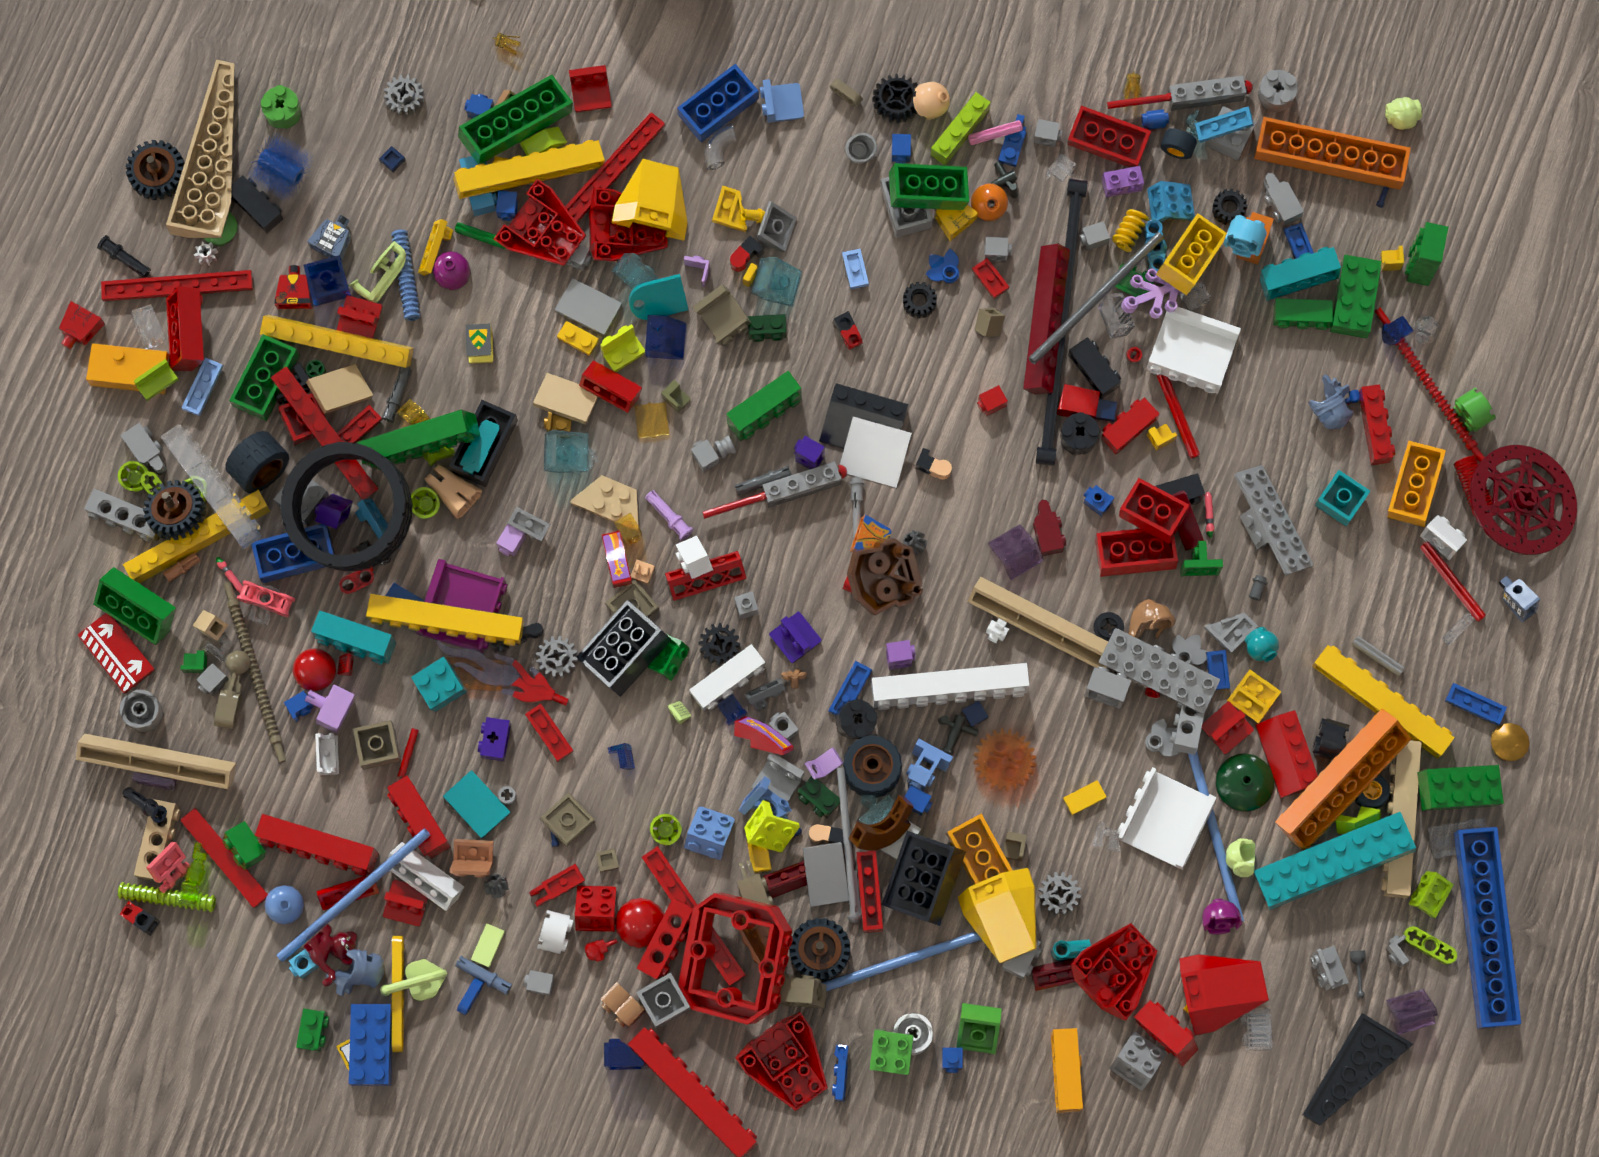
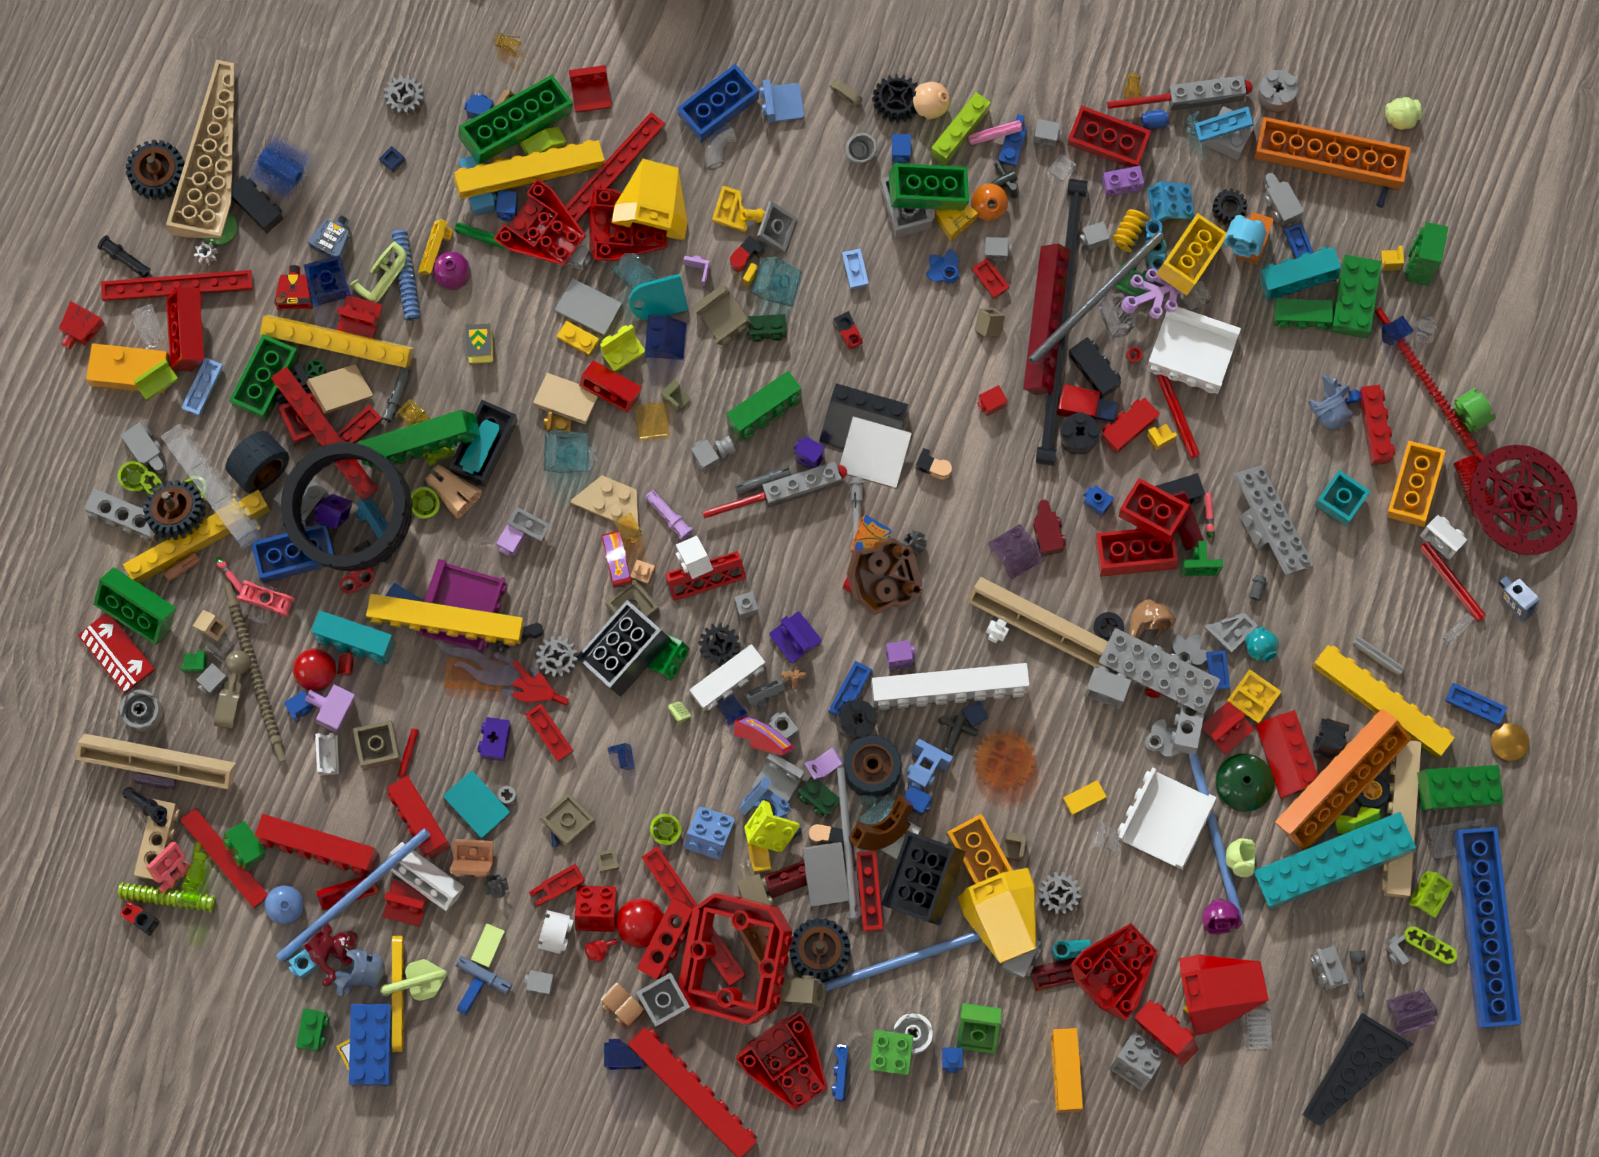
bright green brick [261,85,301,129] -> none
teal brick [411,656,468,712] -> none
black tyre [903,282,937,318] -> none
black wheel [1160,128,1197,159] -> none

